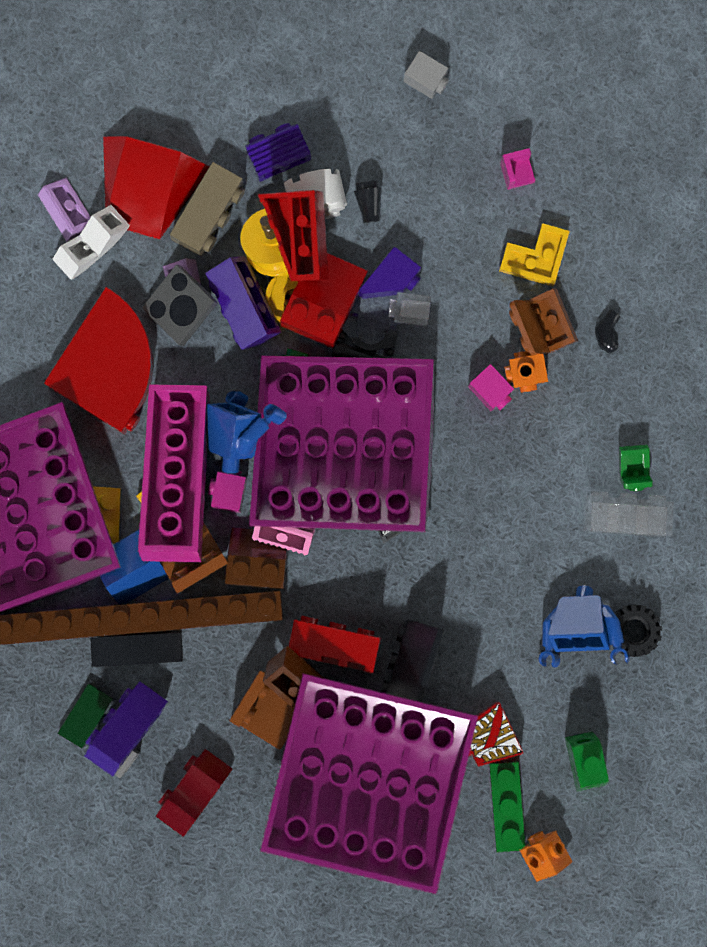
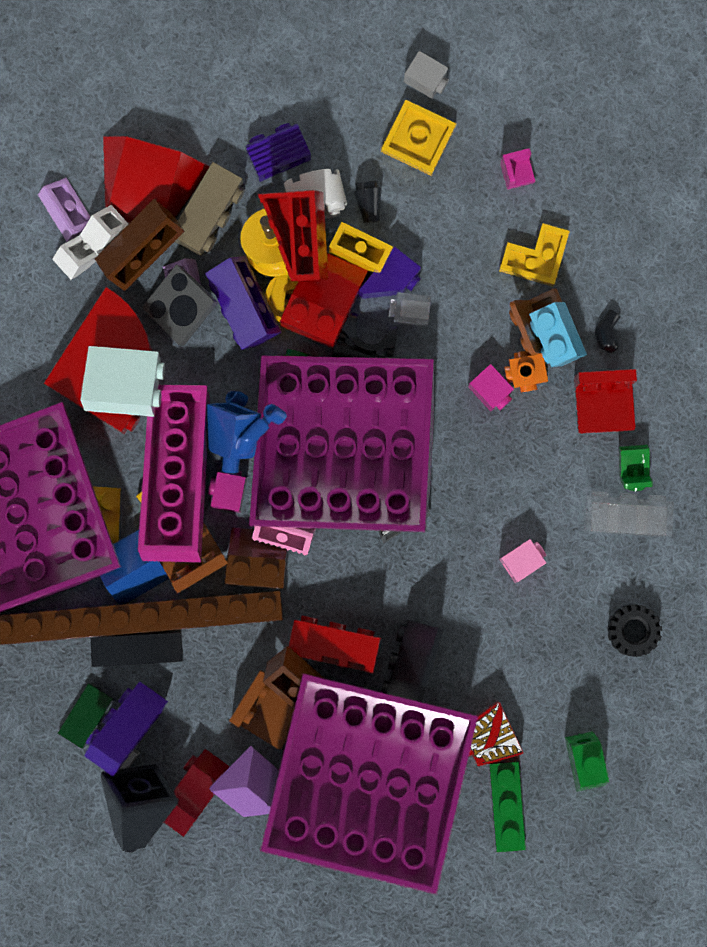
orange brick [520,831,573,882] -> none
blue torso [539,585,630,668] -> none
none -> light aqua brick [81,346,165,417]
none -> reddish brown brick [95,199,185,291]
none -> black slope [100,764,178,852]
none -> medium lavender slope [209,746,280,817]
none -> yellow slope [329,222,393,273]
none -> yellow plate [381,100,456,176]
none -> bright pink brick [499,539,546,583]
none -> medium azure brick [529,302,587,367]
none -> red bracket [574,369,637,434]

